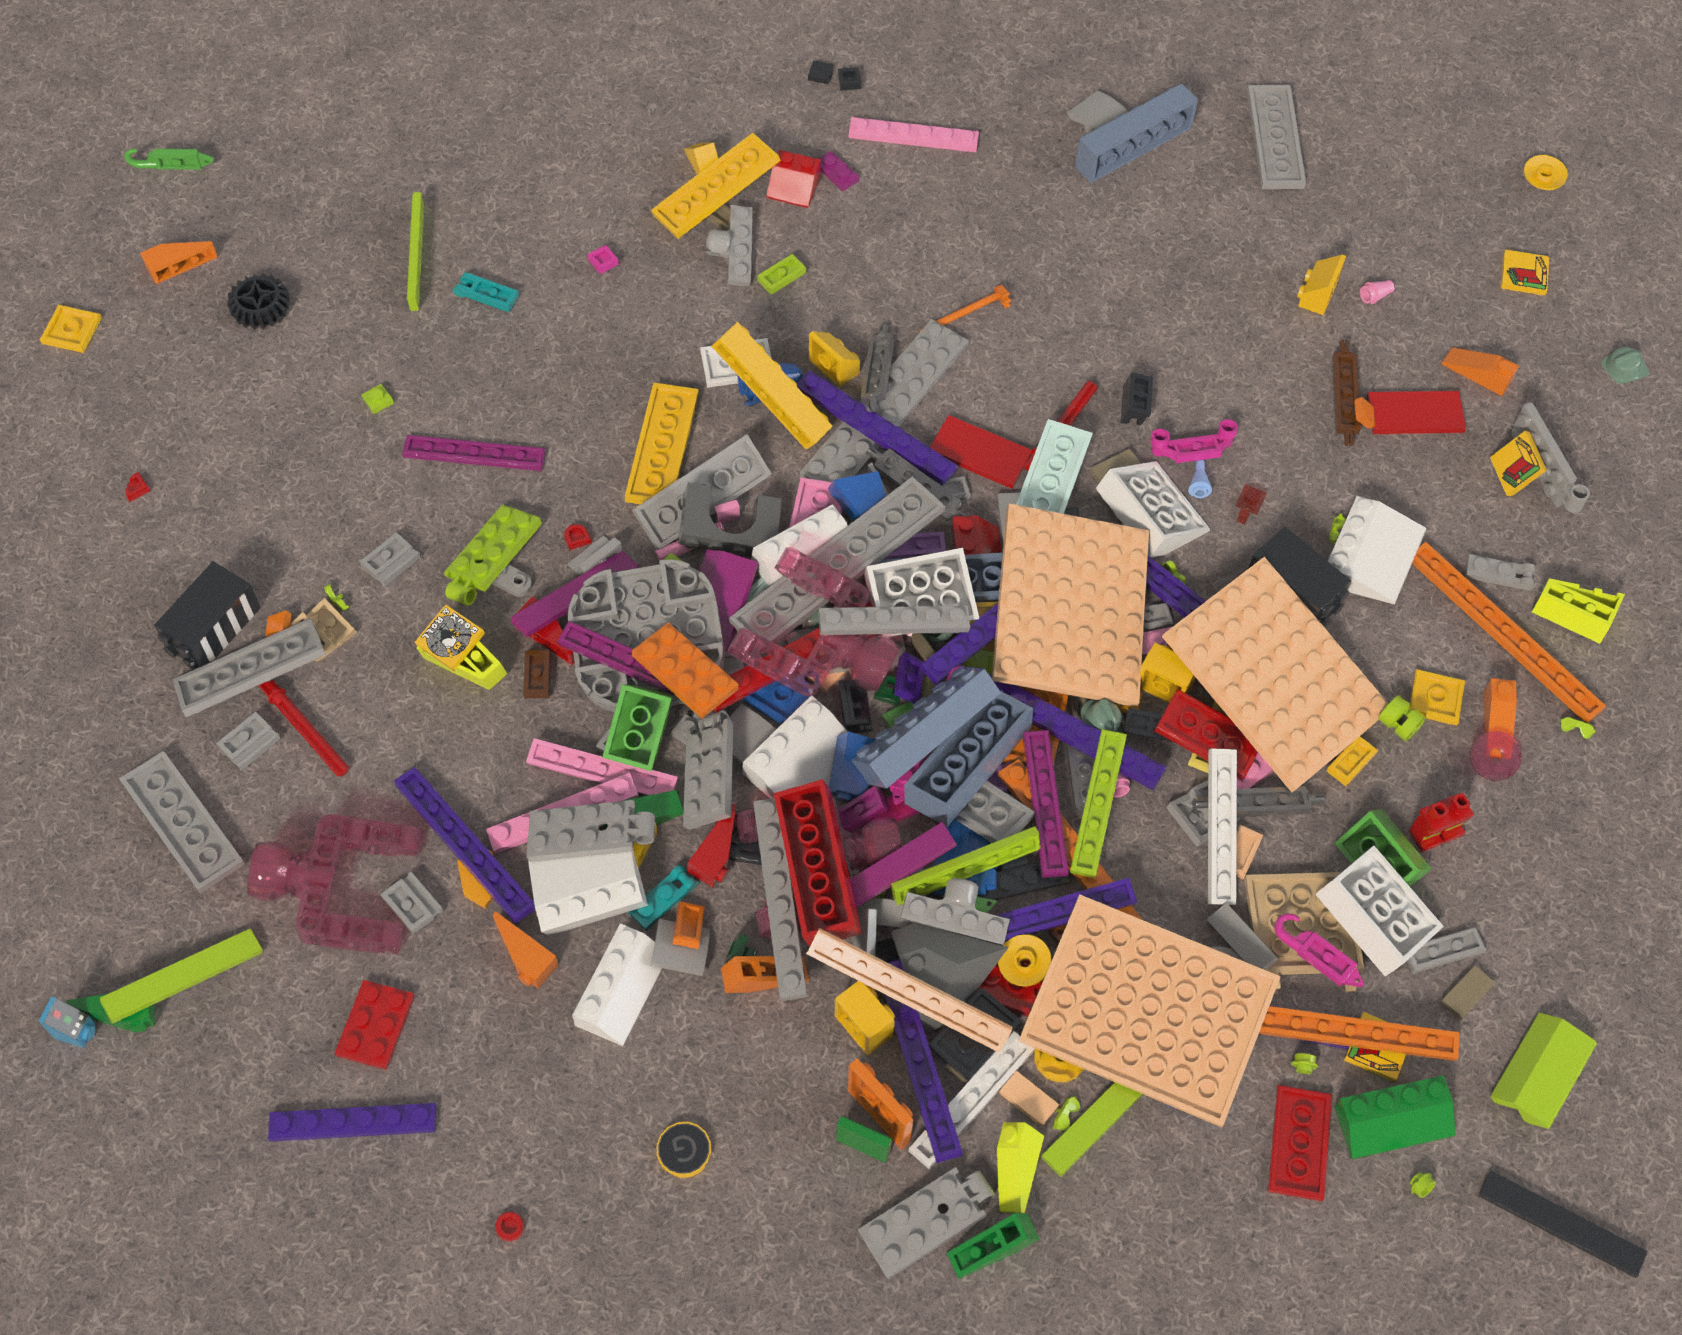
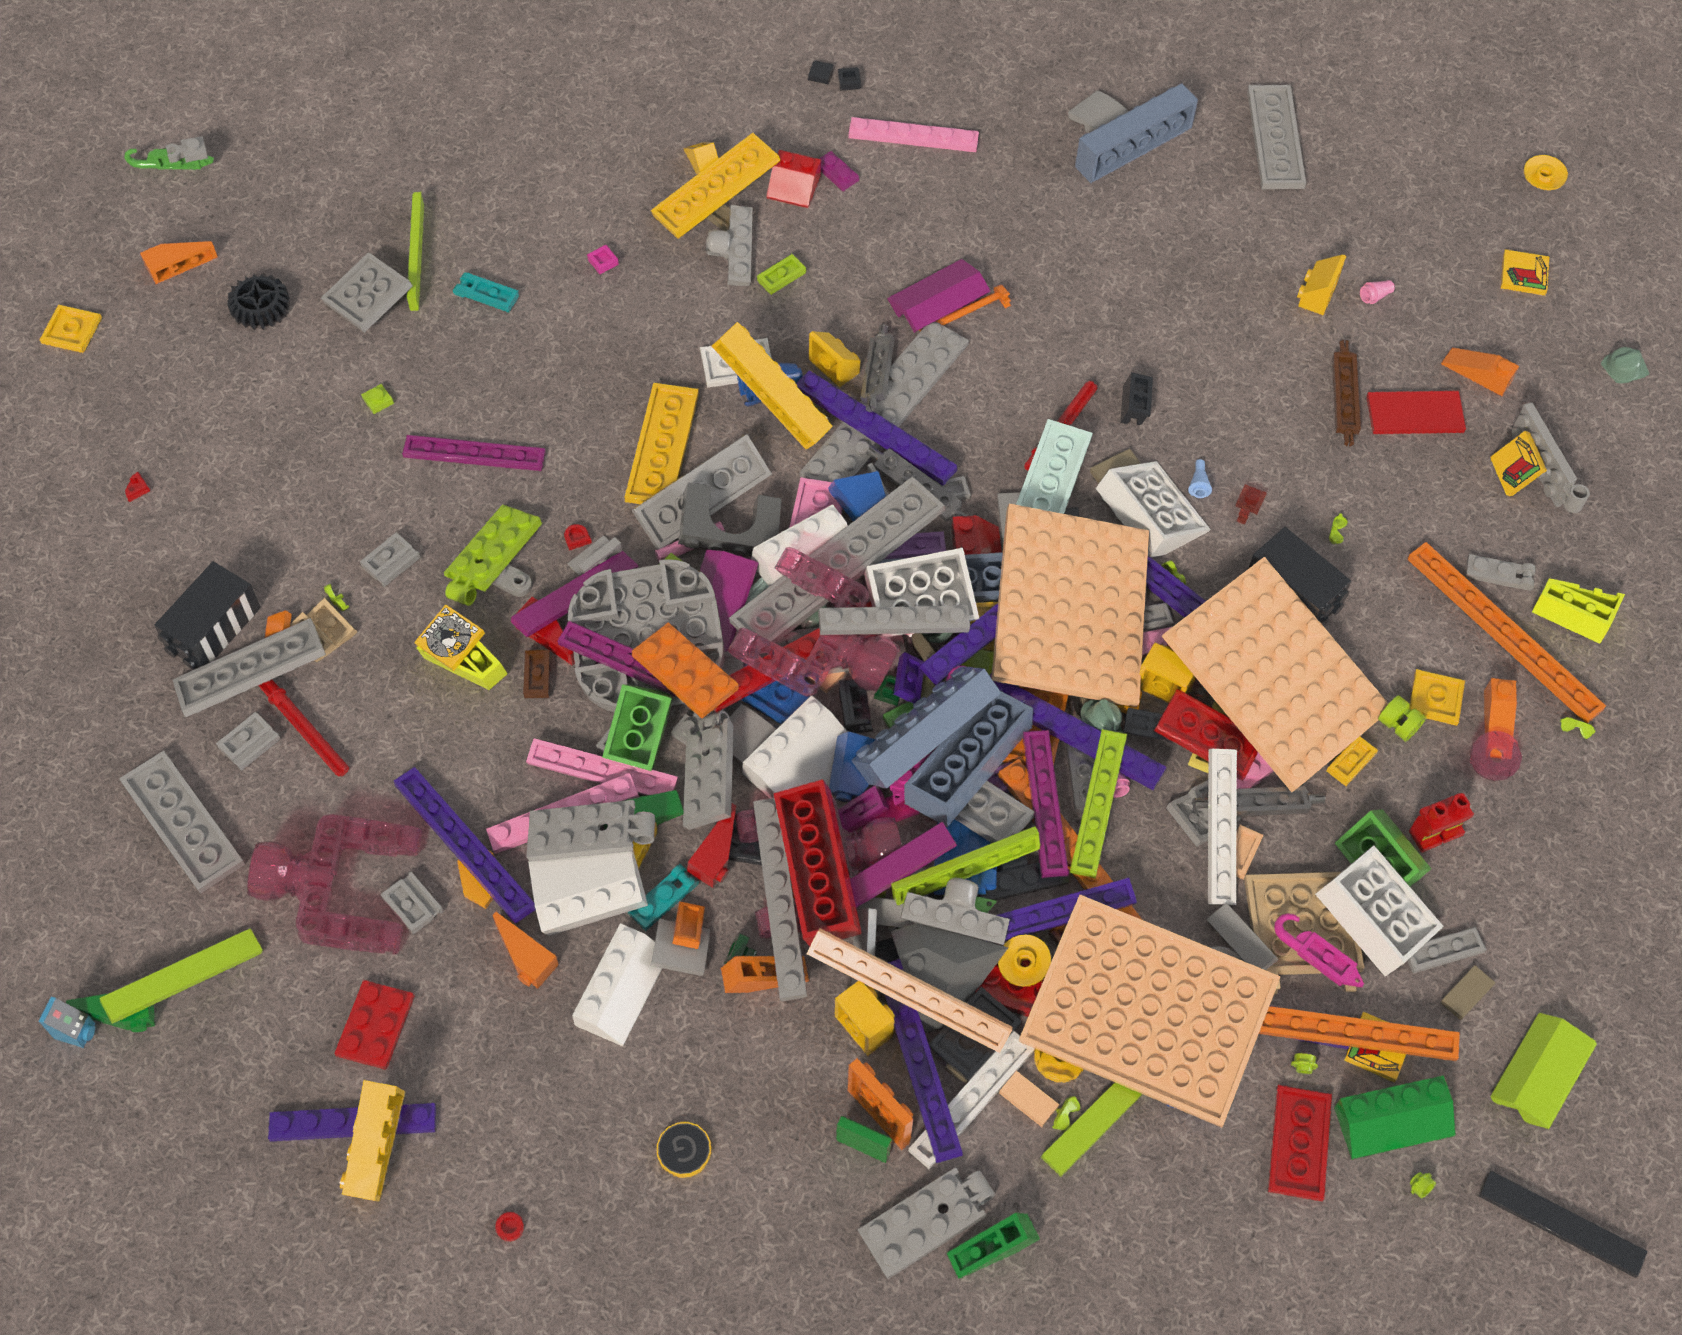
bright pink tile [714,500,740,524] -> none
red tile [930,415,1032,489] -> none
neon yellow slope [997,1122,1044,1214] -> none
dark pink plate [1150,419,1238,463] -> none
white slope [1328,496,1426,605] -> none
orange tile [1354,397,1375,429] -> none
none -> light grey plate [166,136,208,163]
none -> light grey plate [321,252,412,333]
none -> yellow wedge [340,1080,405,1202]
none -> magenta slope [887,259,990,333]

